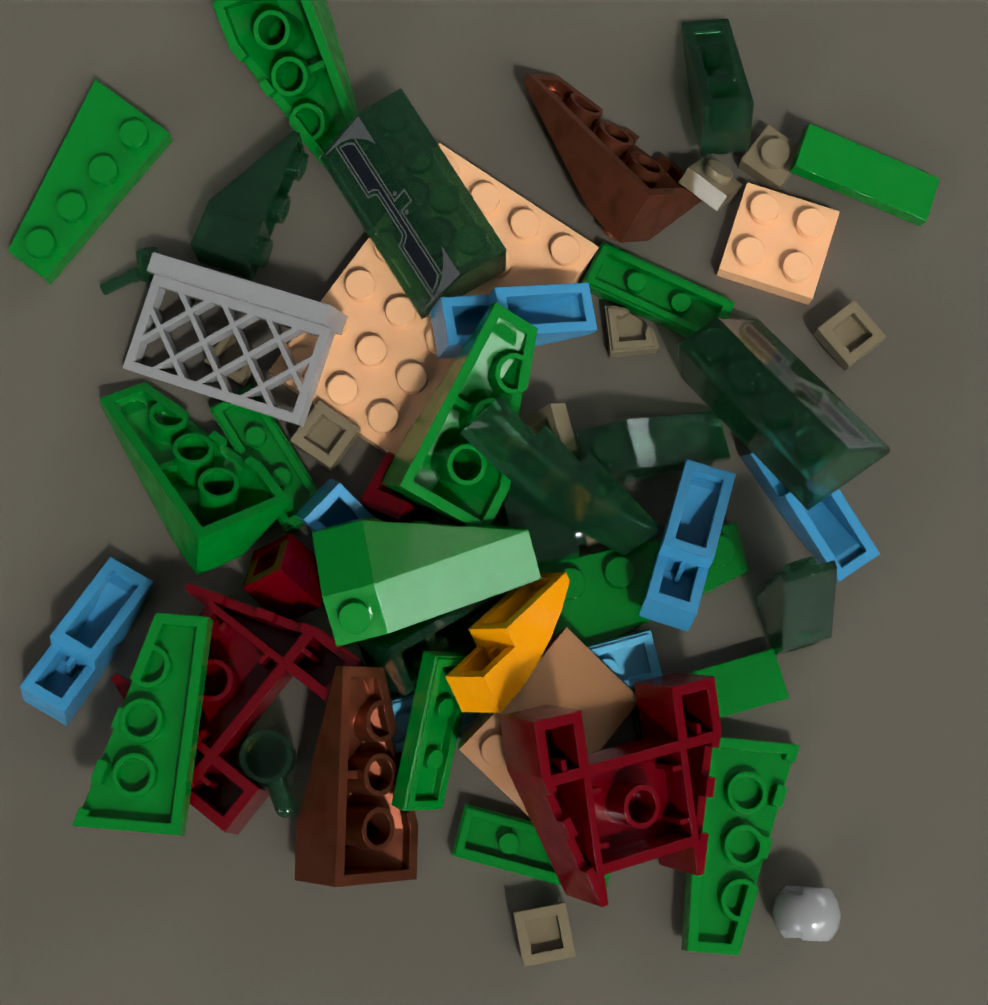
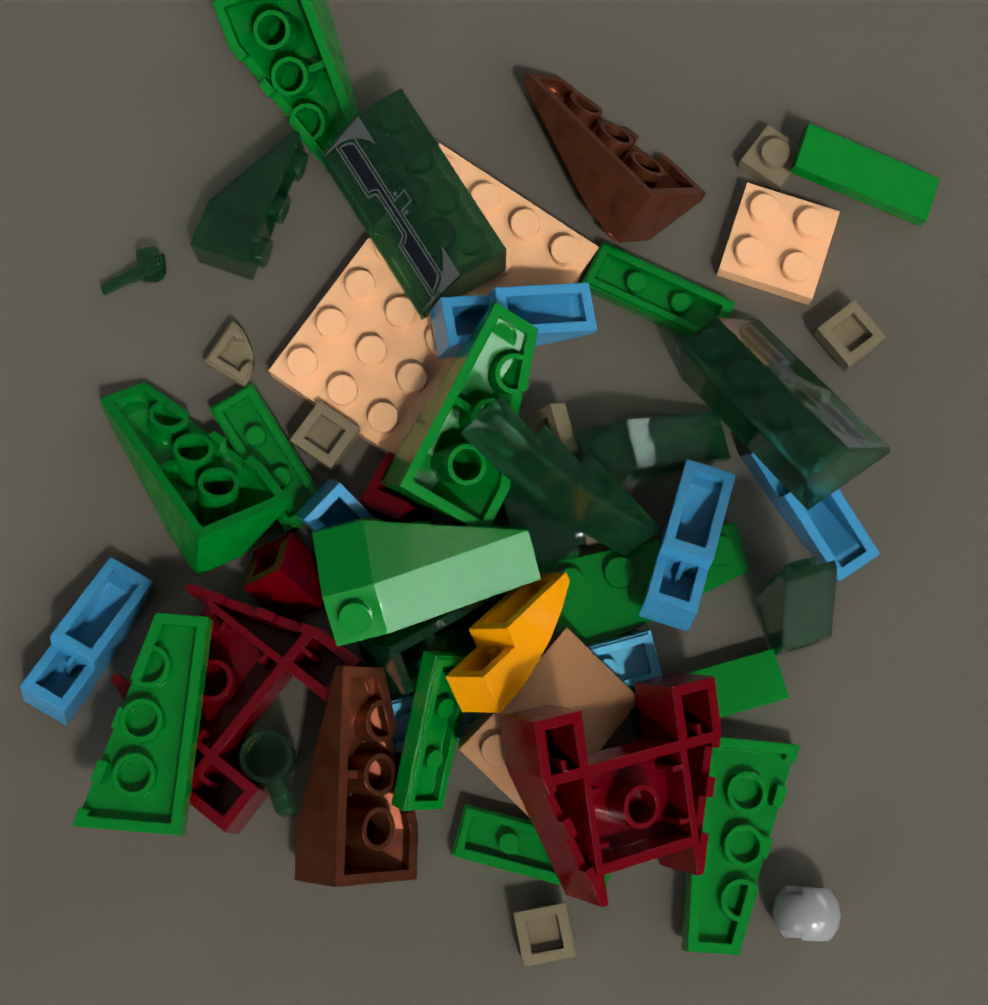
green wing [8,79,173,285] -> none
light grey fence [122,252,348,427] -> none
dark tan tile [604,306,659,358] -> none
dark tan plate [678,156,742,211] -> none
clear green slope [681,18,754,155] -> none

